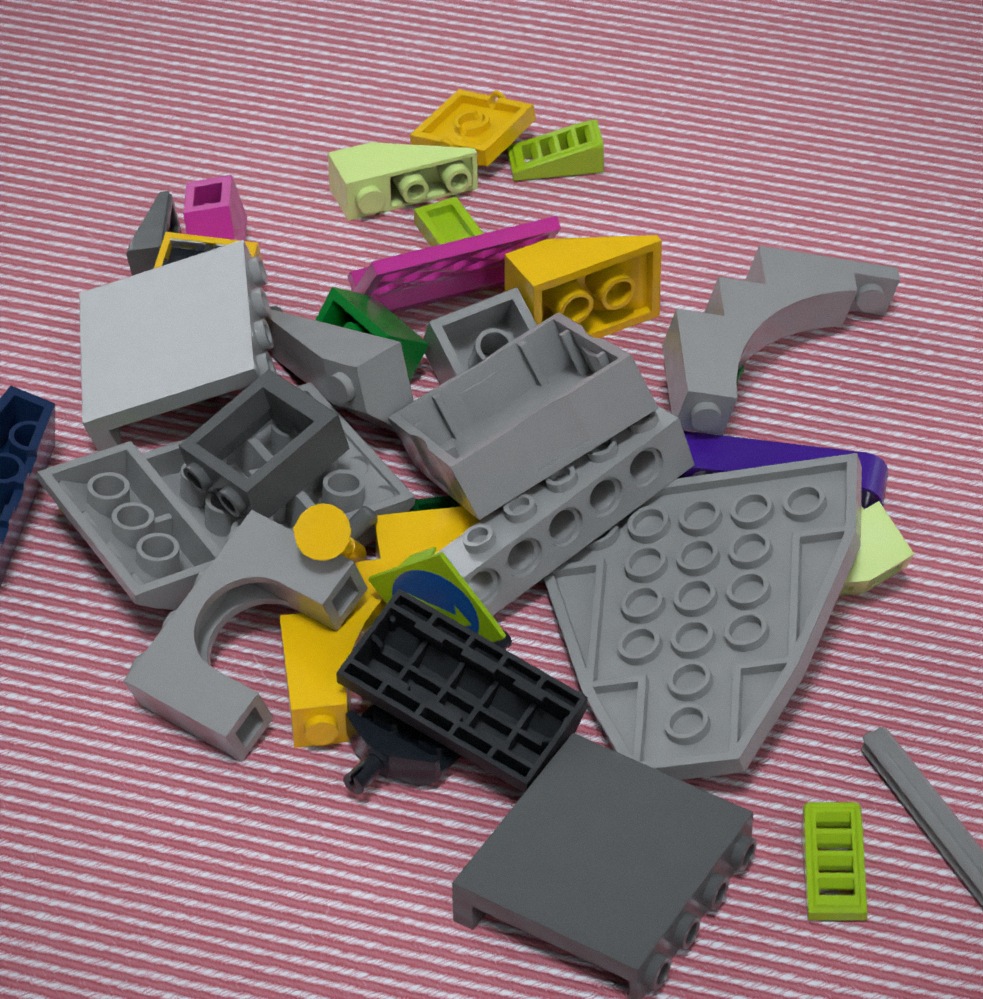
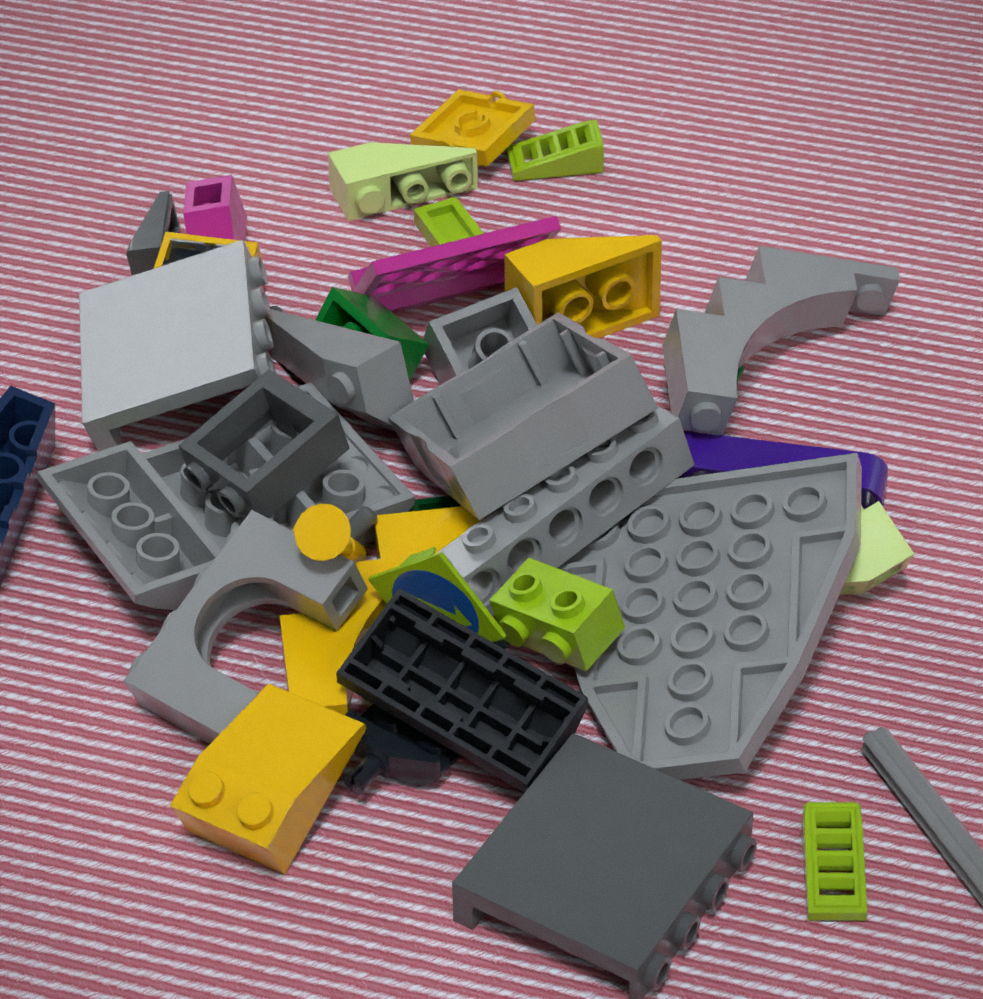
none -> yellow slope [170,683,367,875]
none -> lime brick [489,558,625,672]

